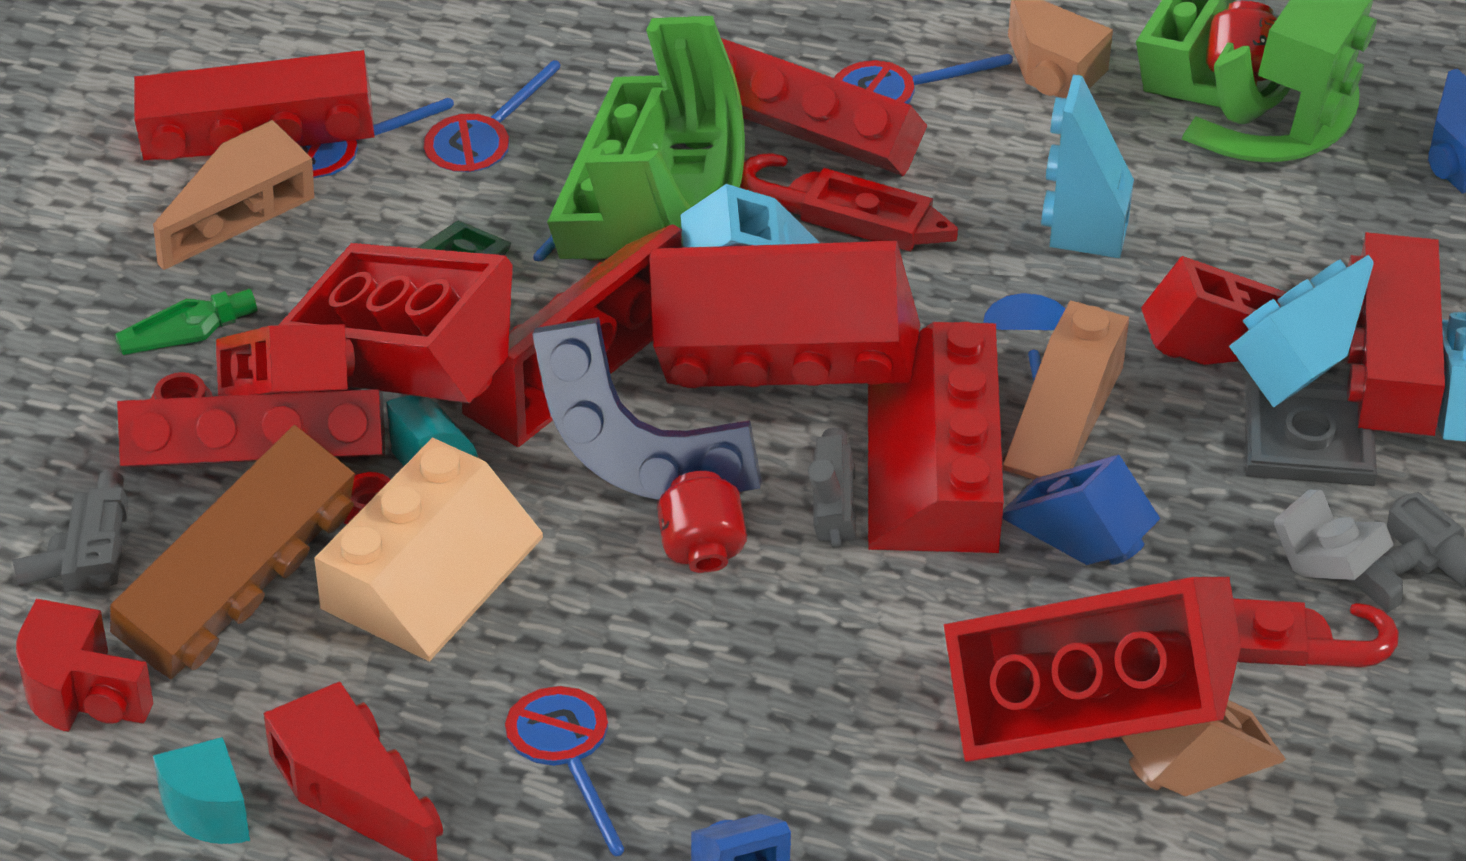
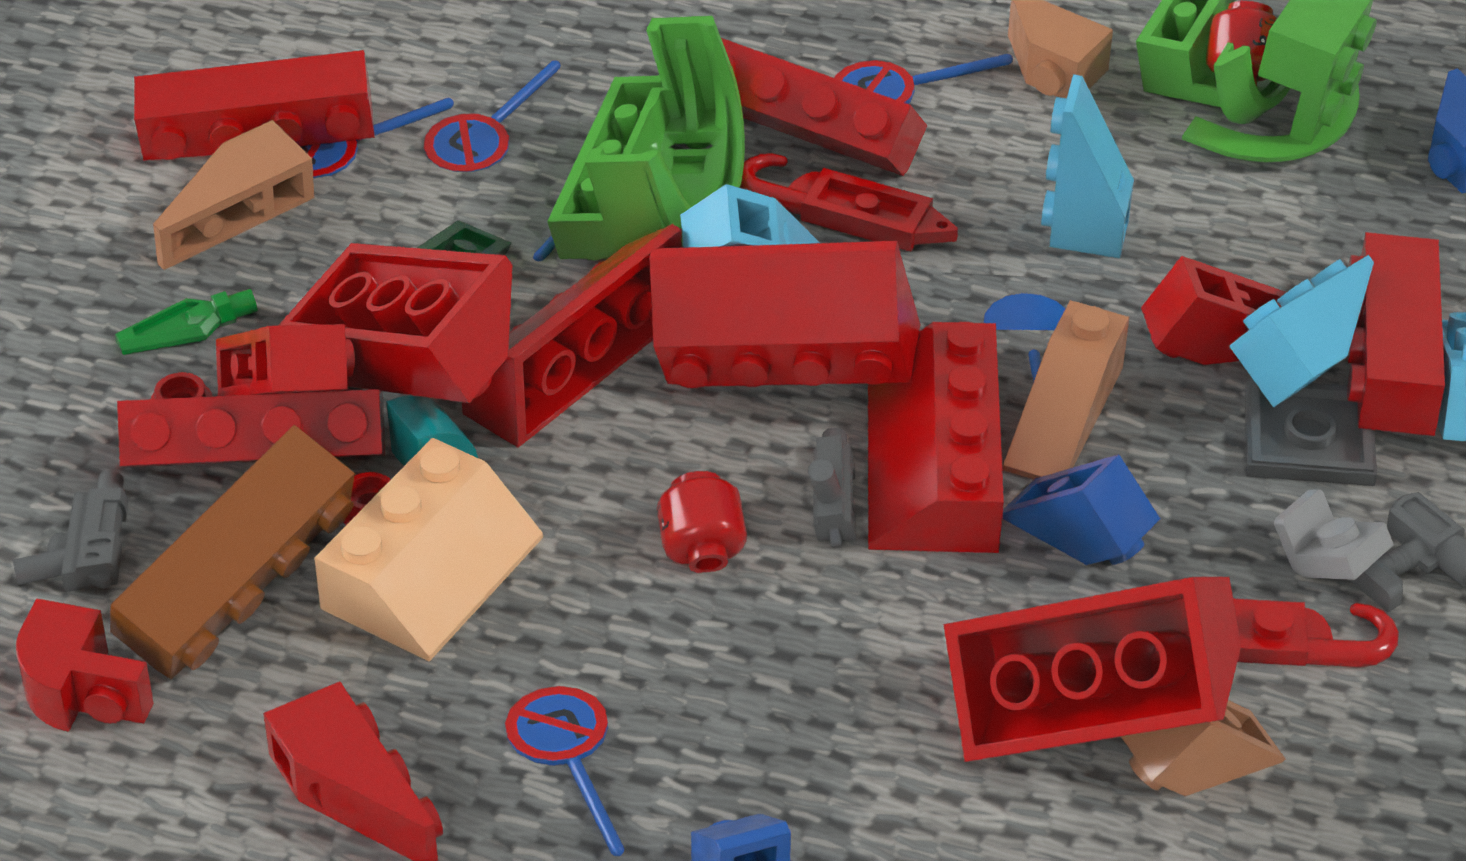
teal brick [153,737,250,844] -> none
plate [532,317,762,499] -> none

